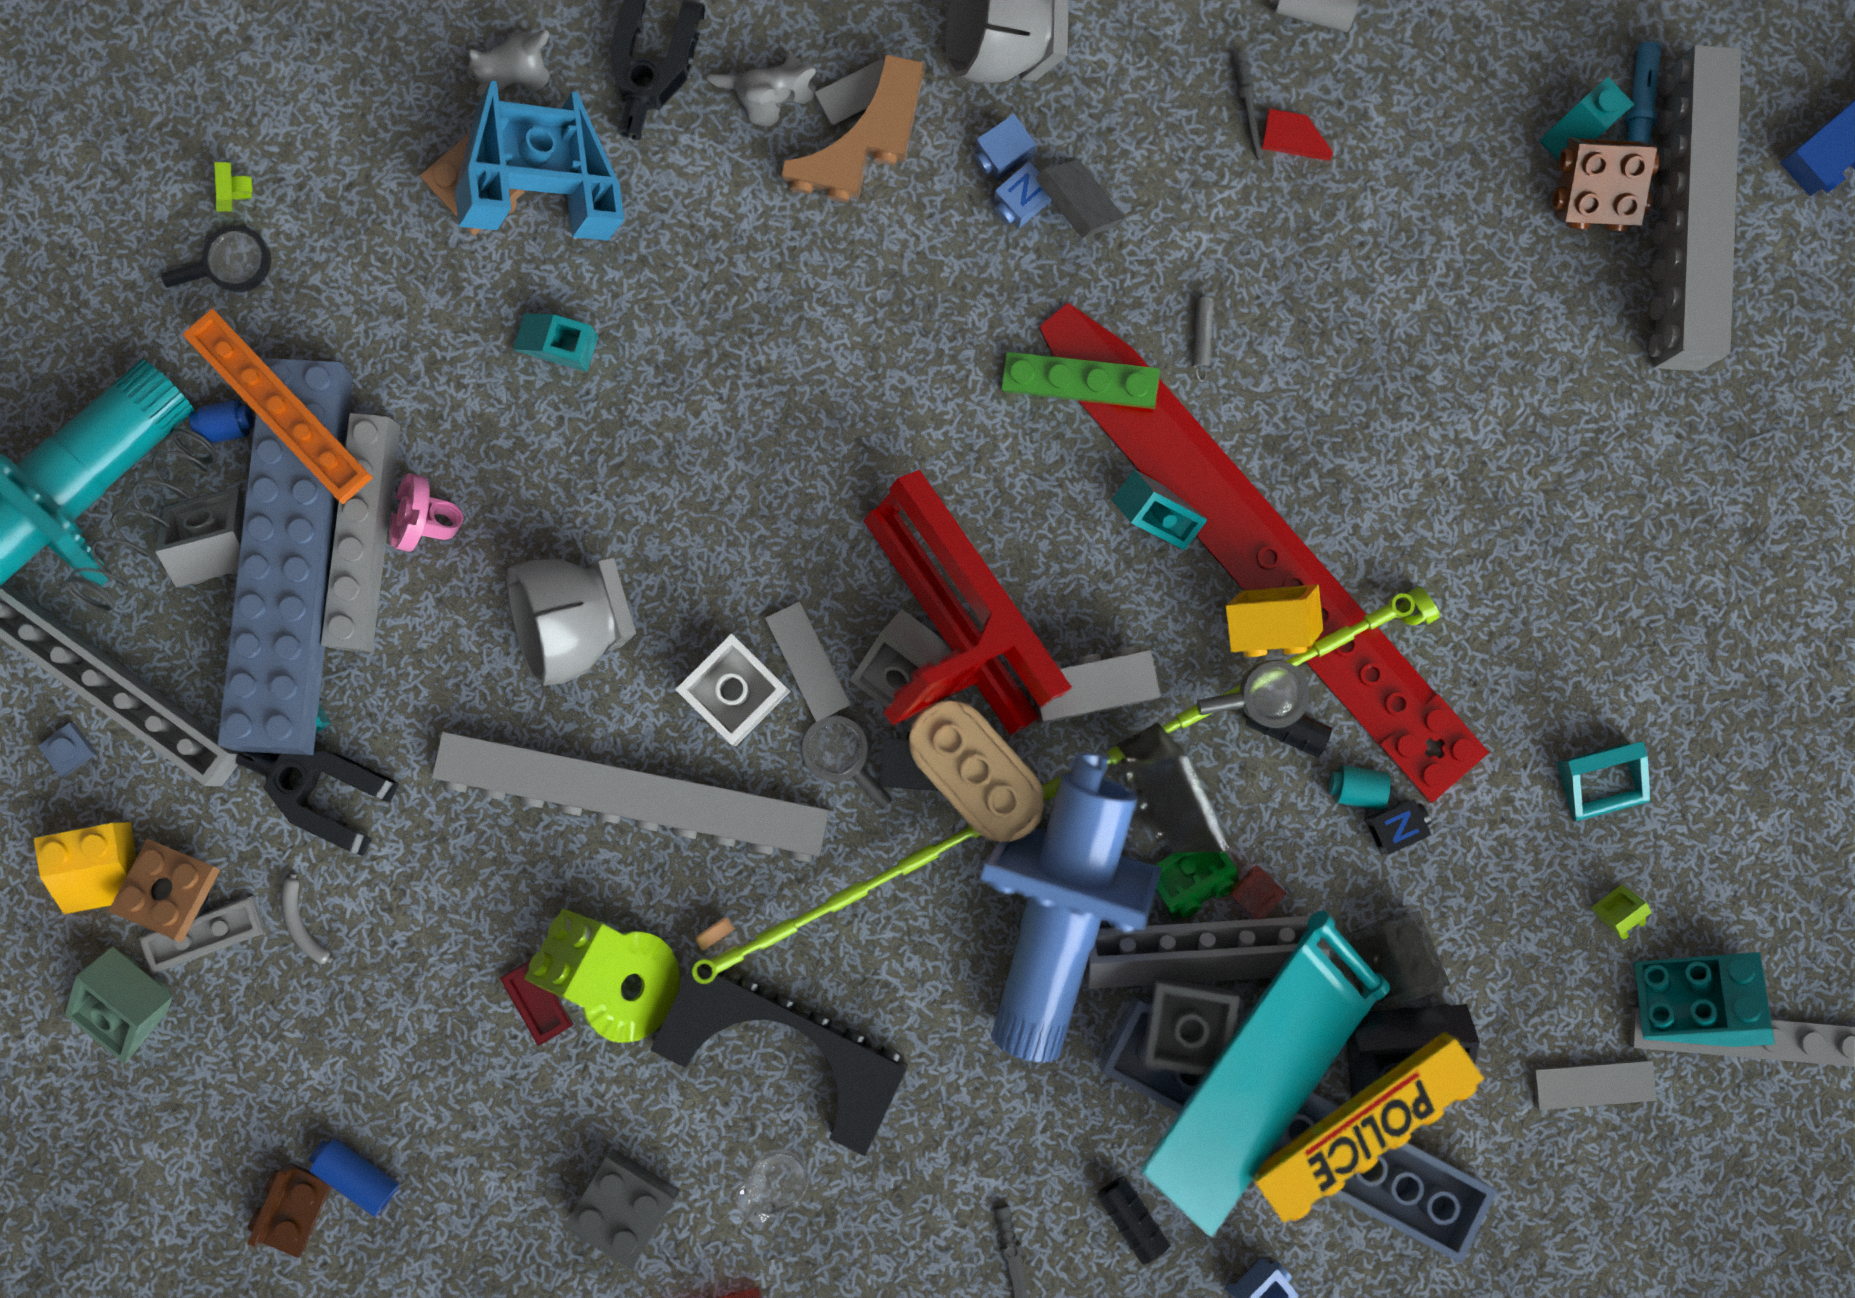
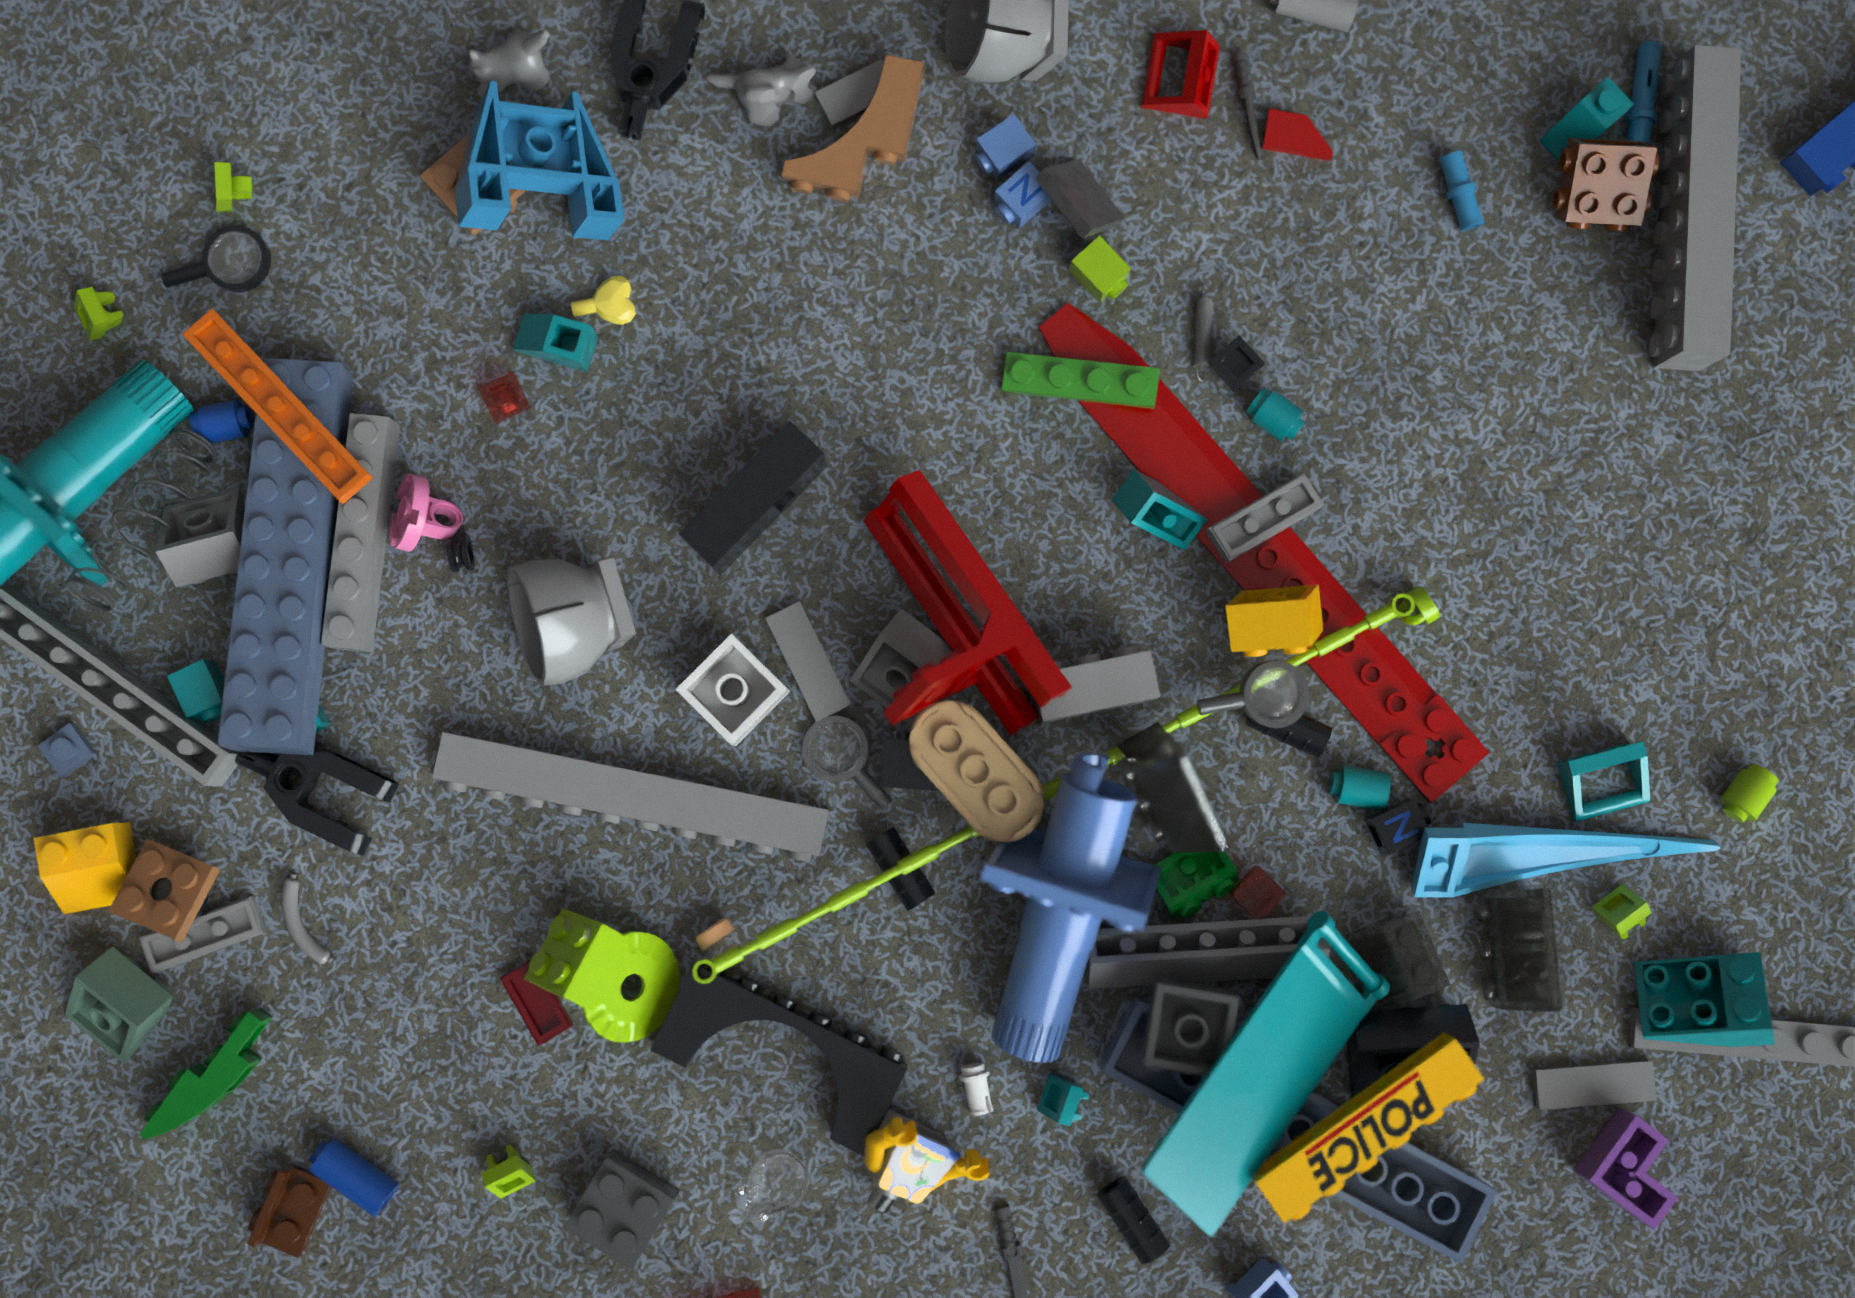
none -> lime tile [73,287,124,341]
none -> green slope [139,1008,273,1140]
none -> teal brick [167,659,225,723]
none -> black bush [446,535,475,572]
none -> clear red tile [478,372,531,424]
none -> lime tile [481,1144,536,1199]
none -> light yellow rock [571,276,636,325]
none -> black brick [679,421,827,576]
none -> torso [863,1109,989,1213]
none -> black axle [865,827,936,911]
none -> white pin [958,1062,994,1116]
none -> teal tile [1037,1073,1090,1126]
none -> lime brick [1069,235,1131,303]
none -> red tile [1141,30,1220,118]
none -> light grey tile [1206,473,1324,564]
none -> black tile [1209,335,1265,392]
none -> teal brick [1246,387,1305,442]
none -> medium azure plate [1411,823,1721,898]
none -> dark azure pin [1439,150,1485,232]
none -> clear smoke slope [1475,885,1562,1012]
none -> medium lavender brick [1573,1108,1678,1230]
none -> lime brick [1720,763,1779,823]

